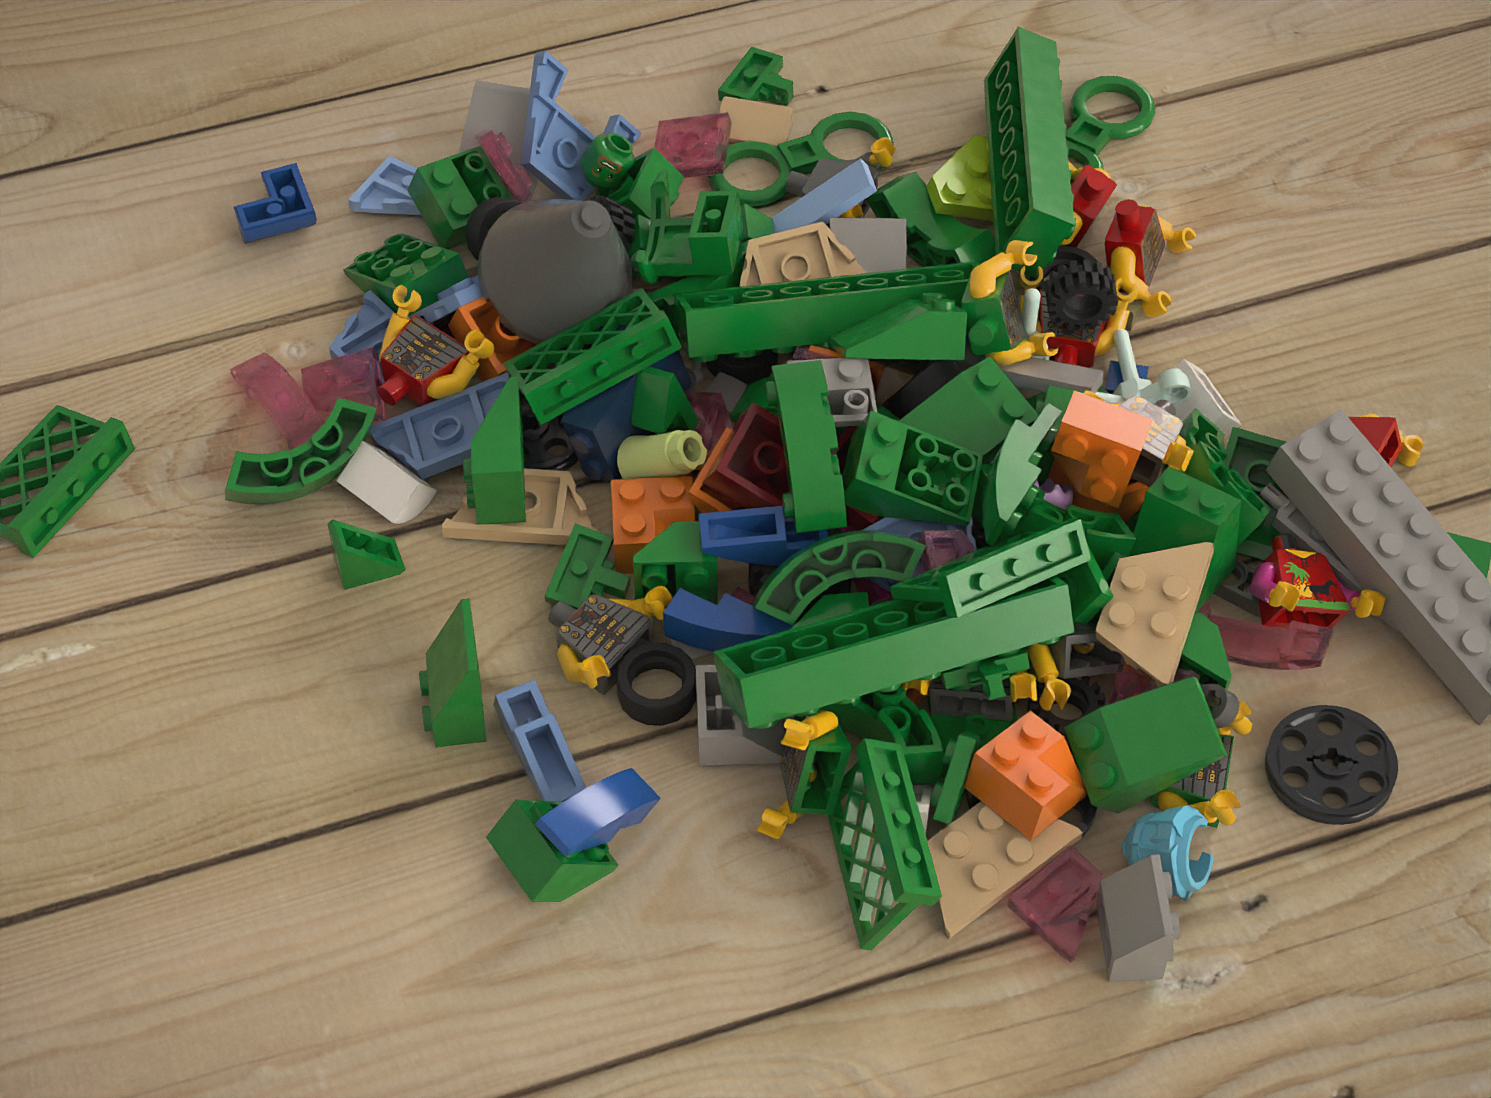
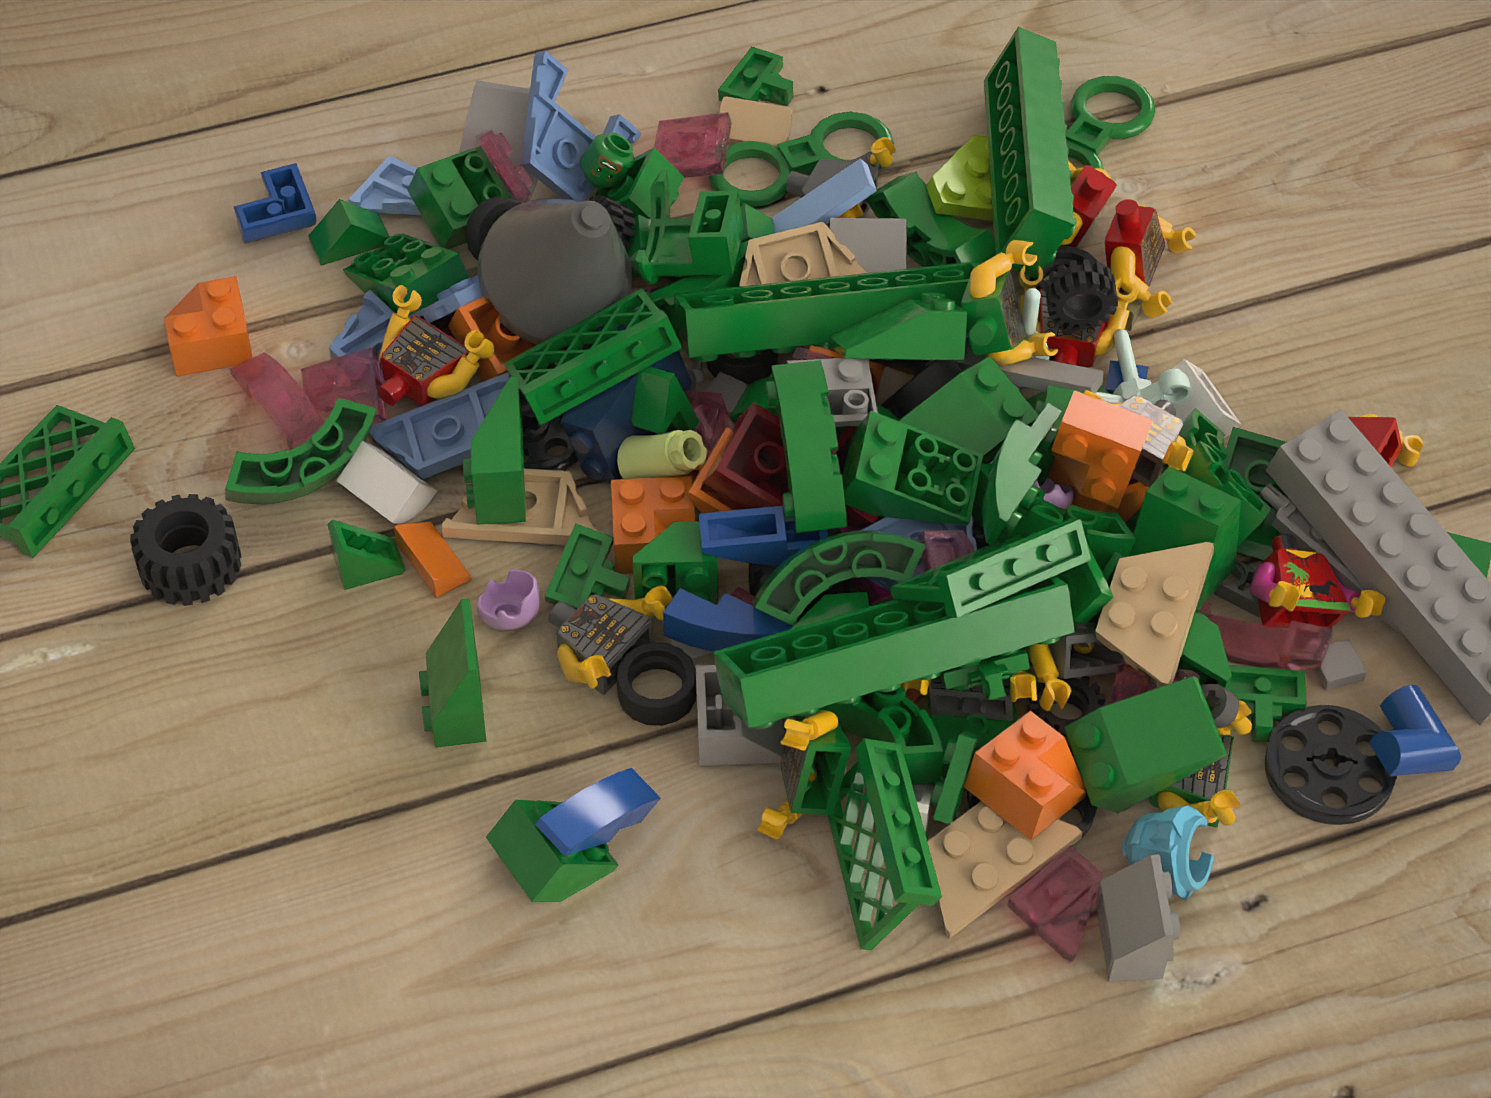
medium blue slope [493,679,586,802] -> none
none -> black tyre [130,494,242,606]
none -> orange slope [164,276,254,377]
none -> green slope [308,199,390,266]
none -> orange slope [394,522,472,598]
none -> lavender hair [477,569,540,631]
none -> green hinge [1228,665,1307,742]
none -> light grey tile [1308,639,1367,690]
none -> blue brick [1369,685,1461,776]

